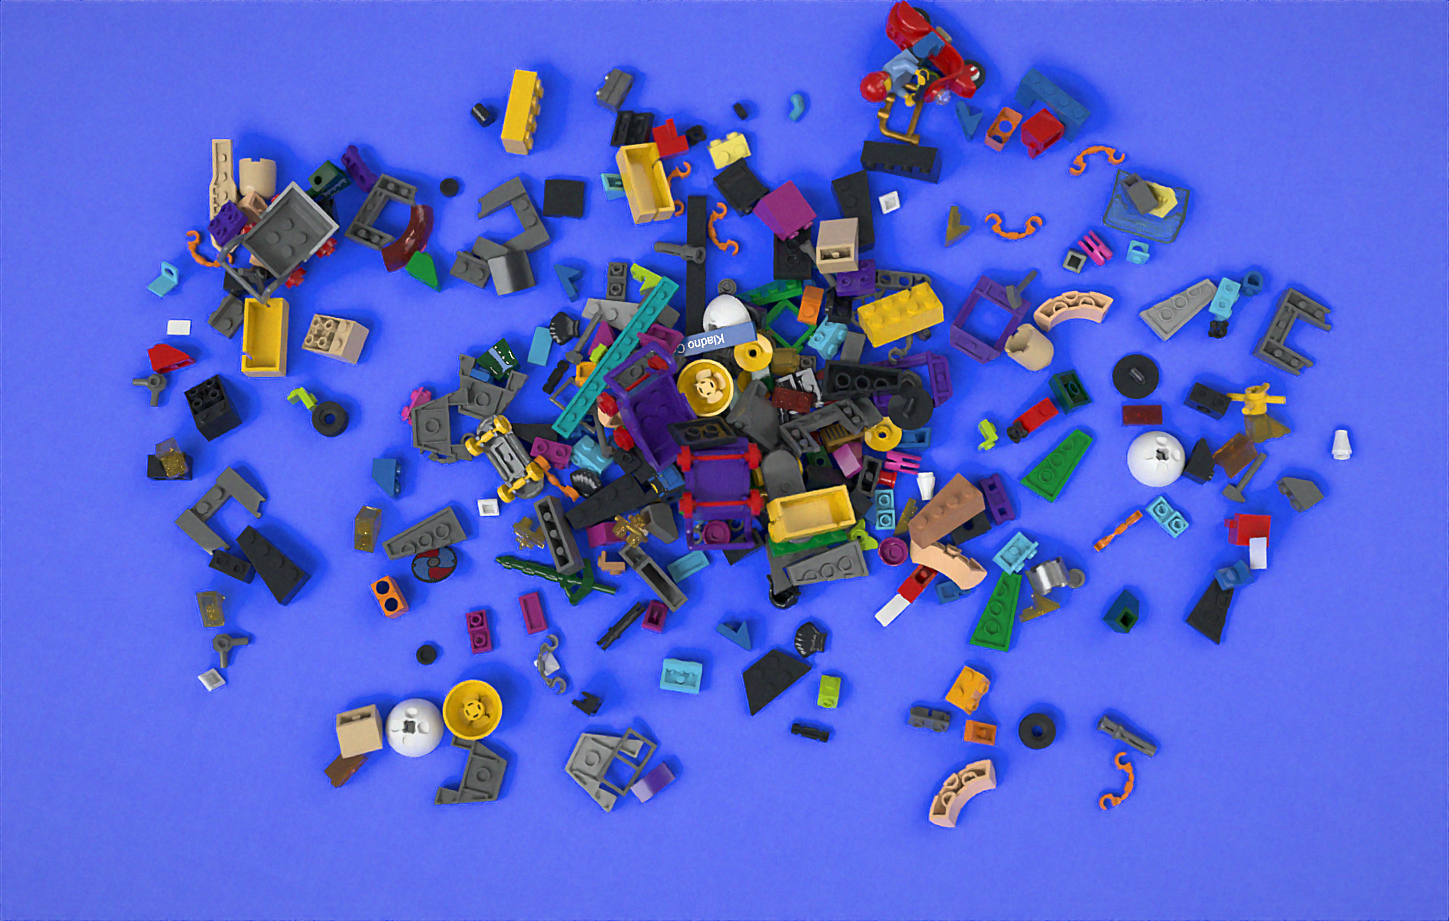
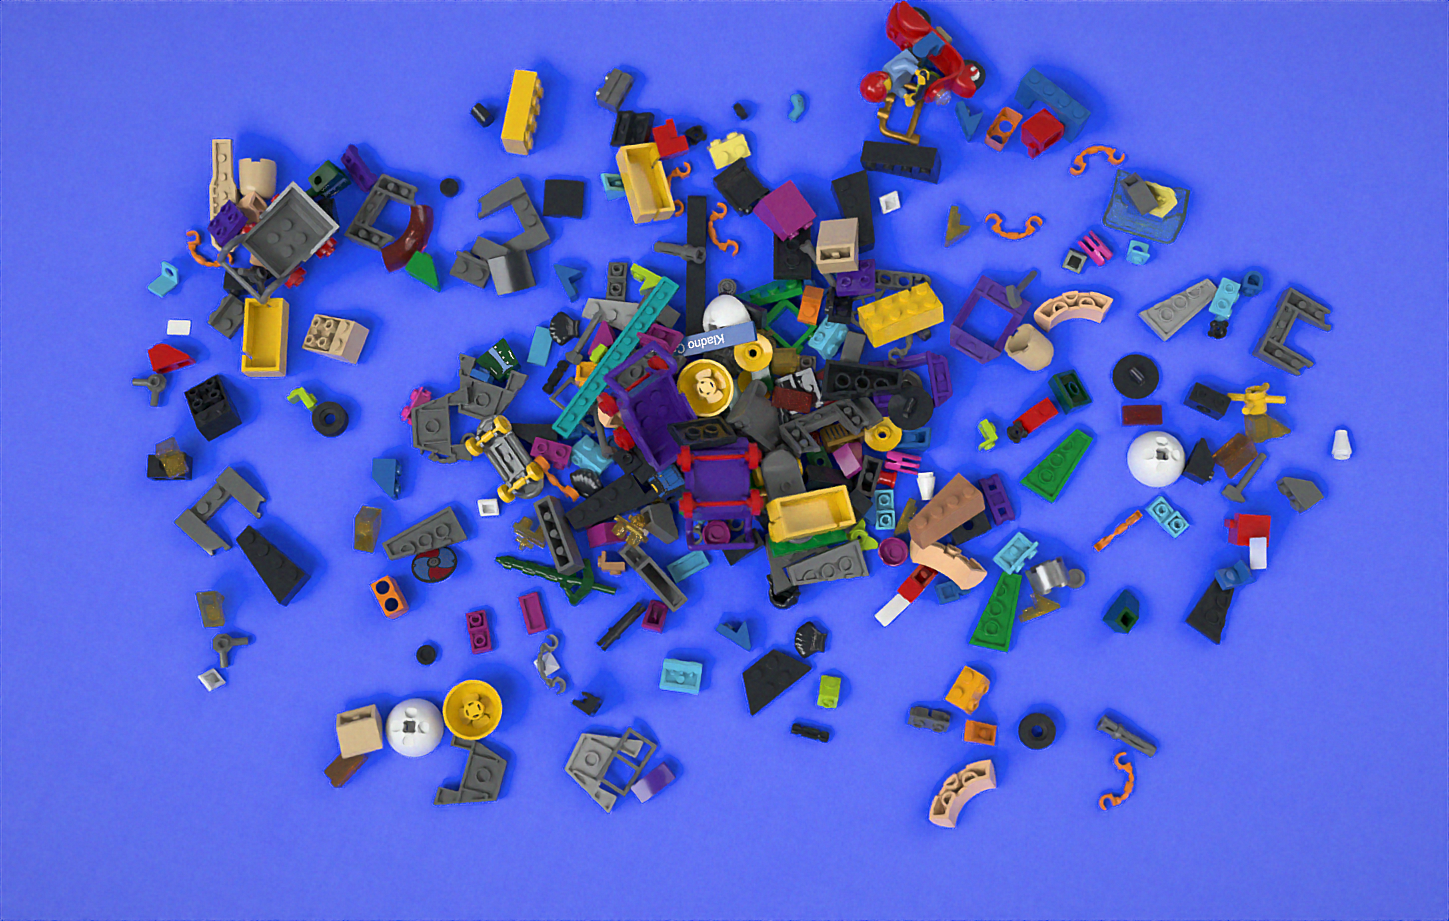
black brick [208,549,256,584] -> none

